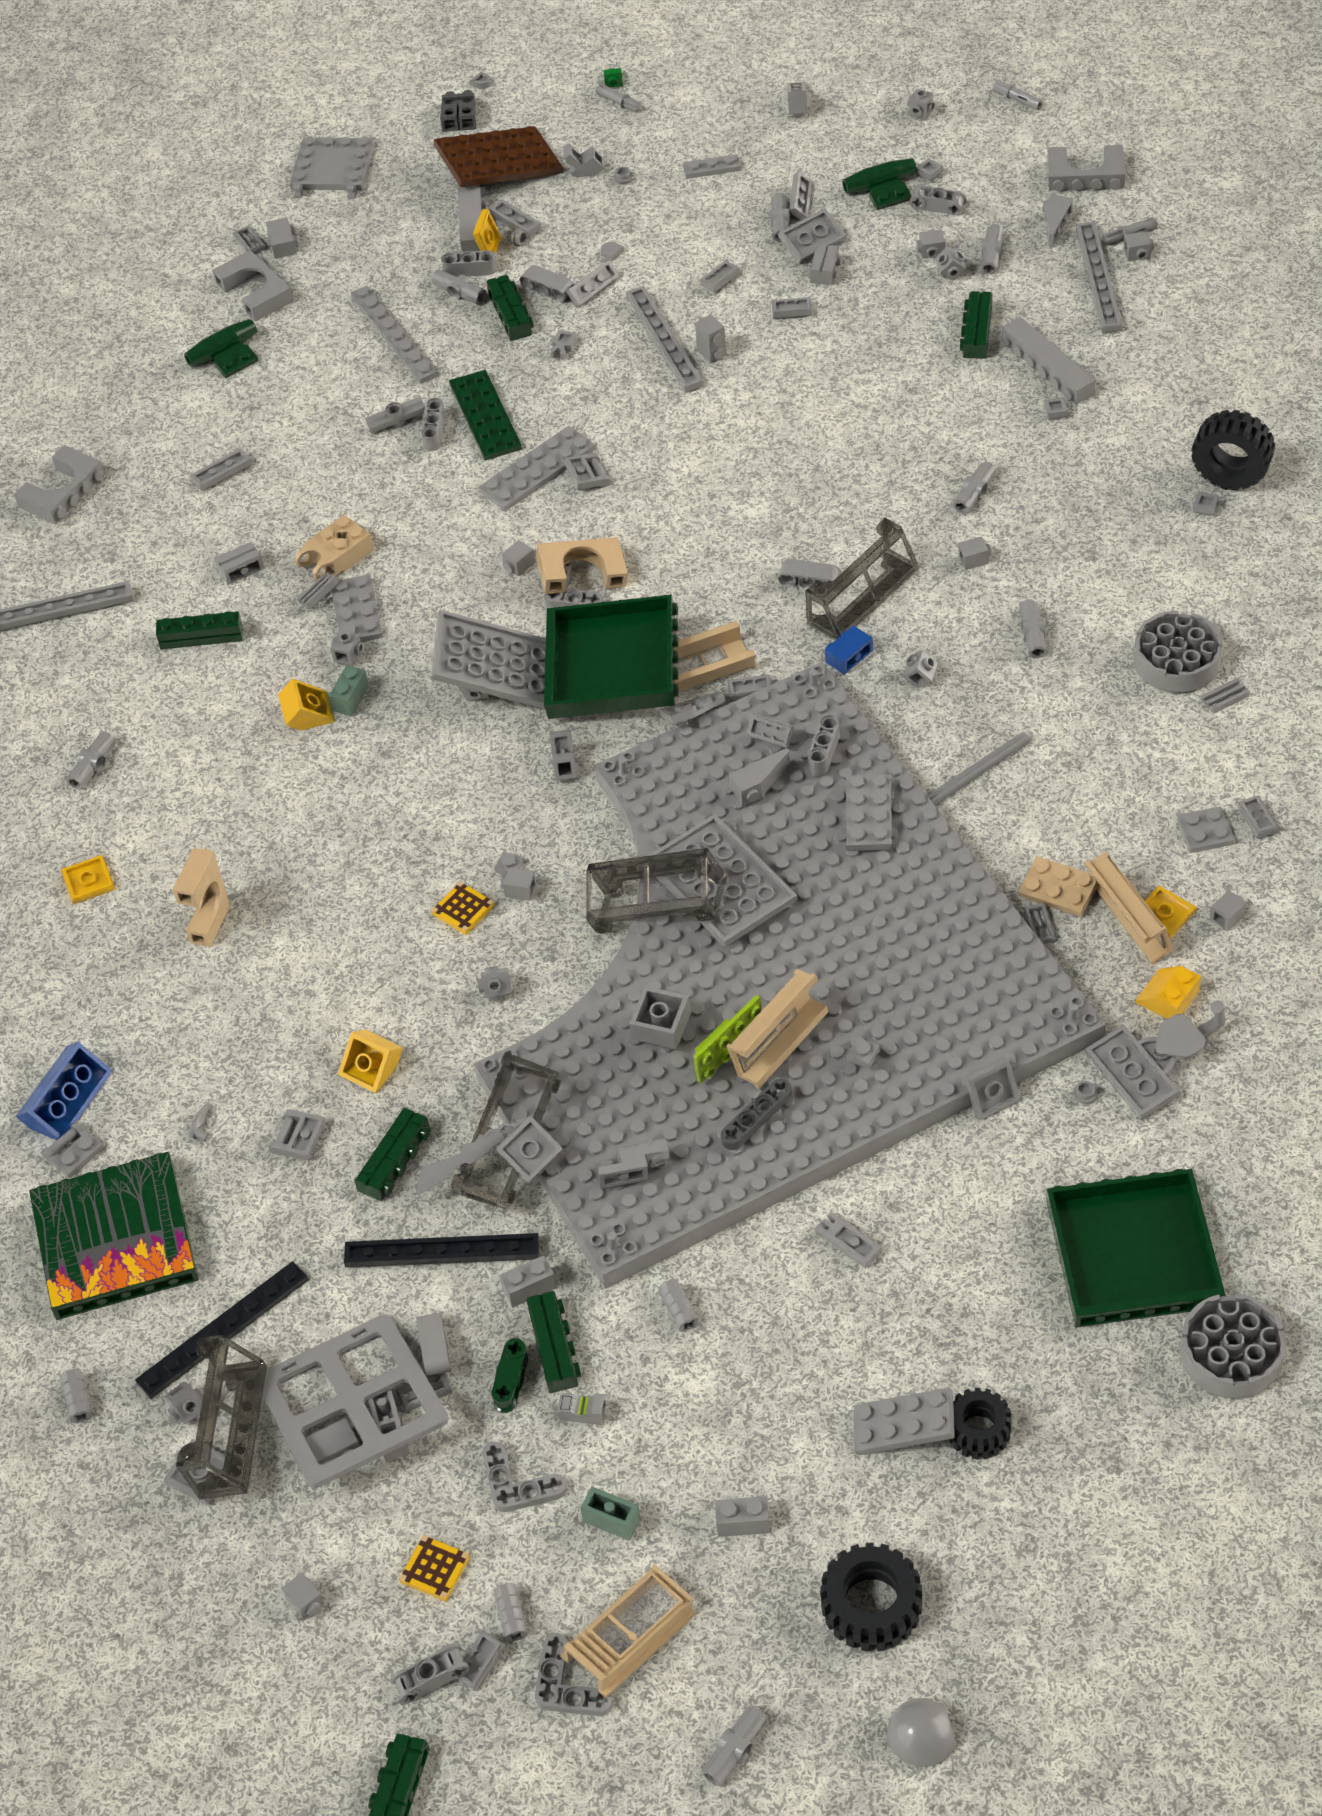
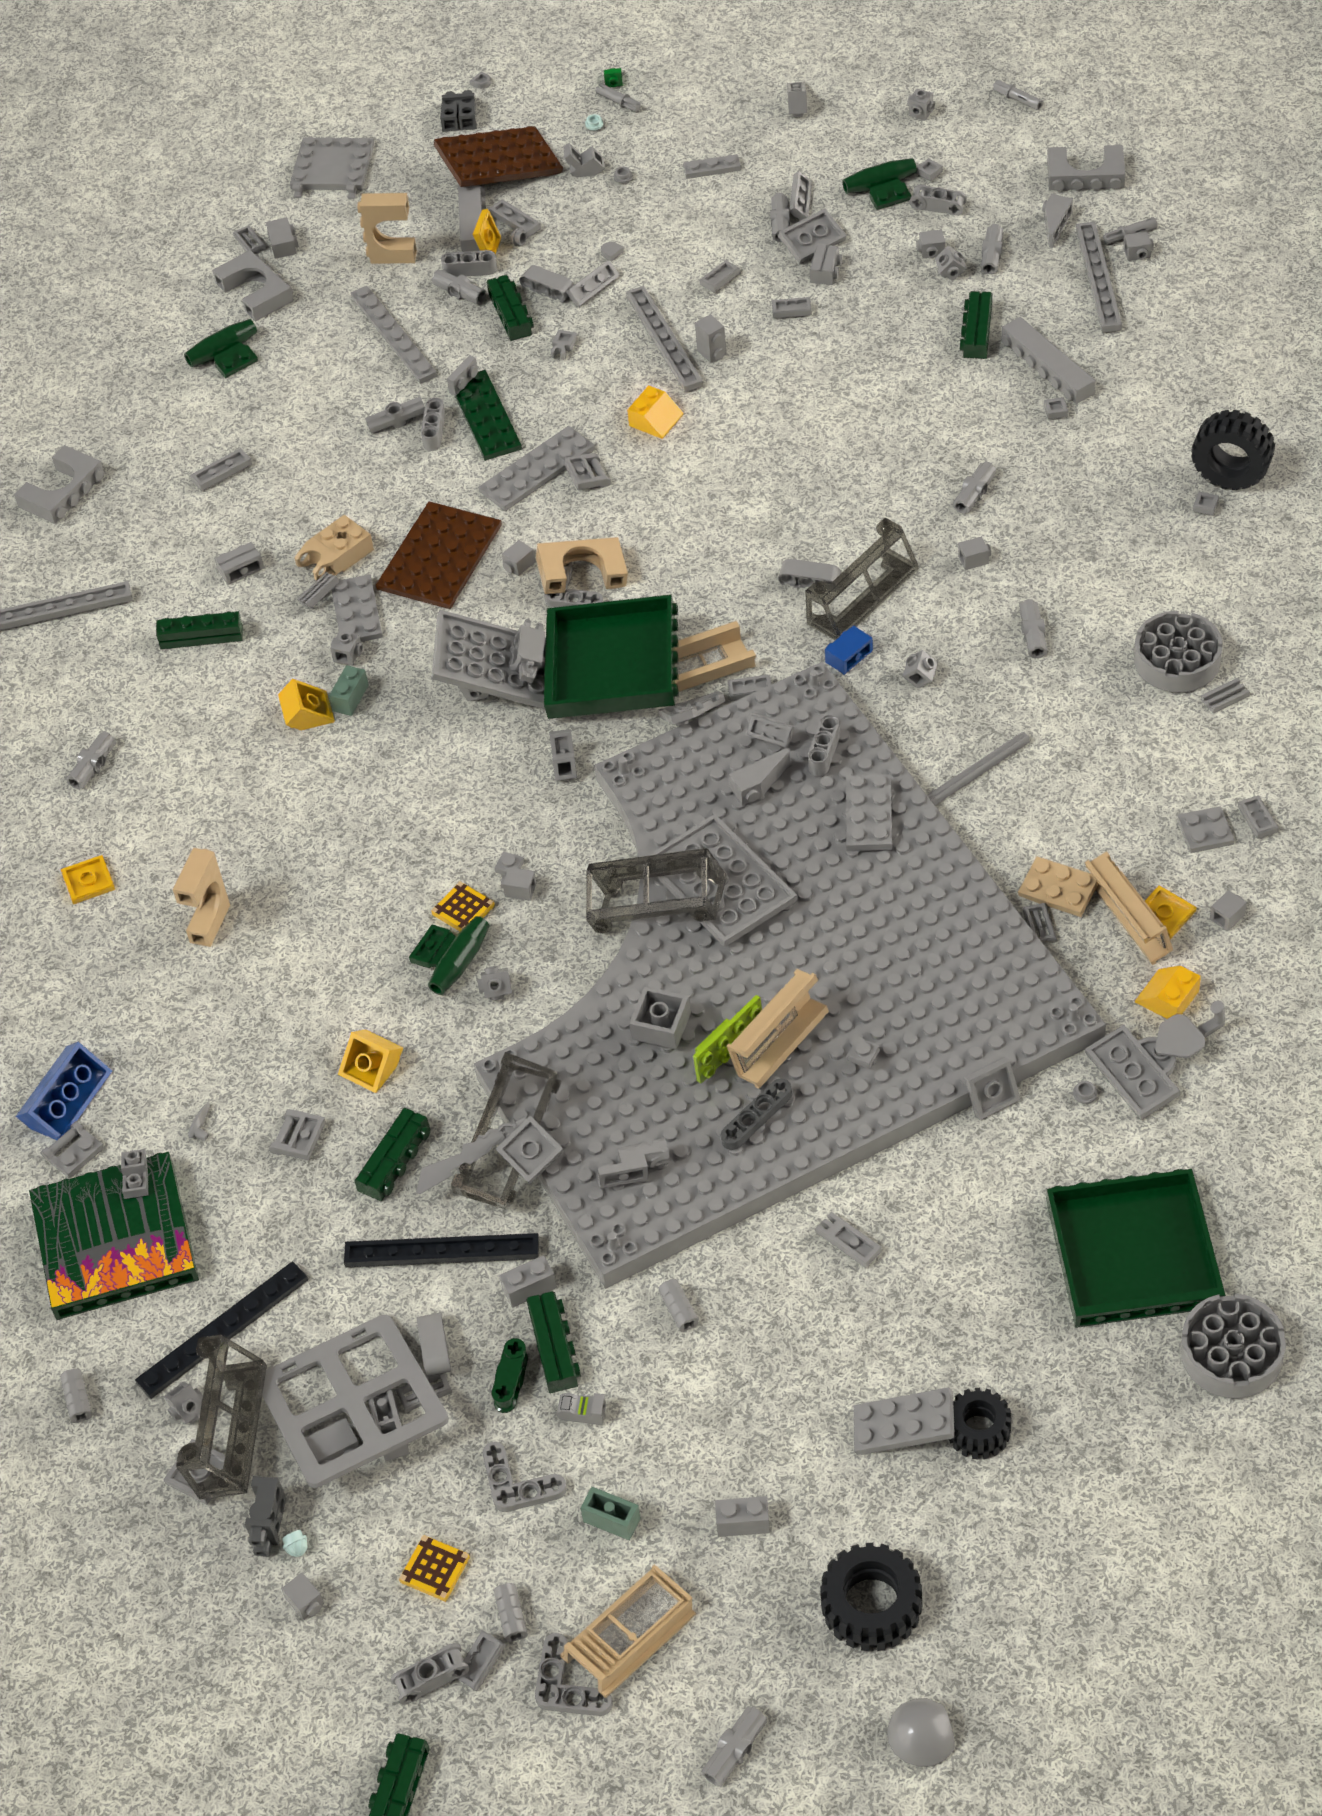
none -> light grey slope [121,1149,148,1199]
none -> dark grey hips [245,1476,286,1557]
none -> light aqua plate [282,1530,308,1557]
none -> tan arch [357,193,417,264]
none -> reddish brown plate [376,501,502,609]
none -> dark green plate [409,916,490,995]
none -> light grey plate [447,355,478,396]
none -> light grey hinge [511,619,546,683]
none -> light aqua plate [585,114,603,131]
none -> yellow slope [627,385,683,439]

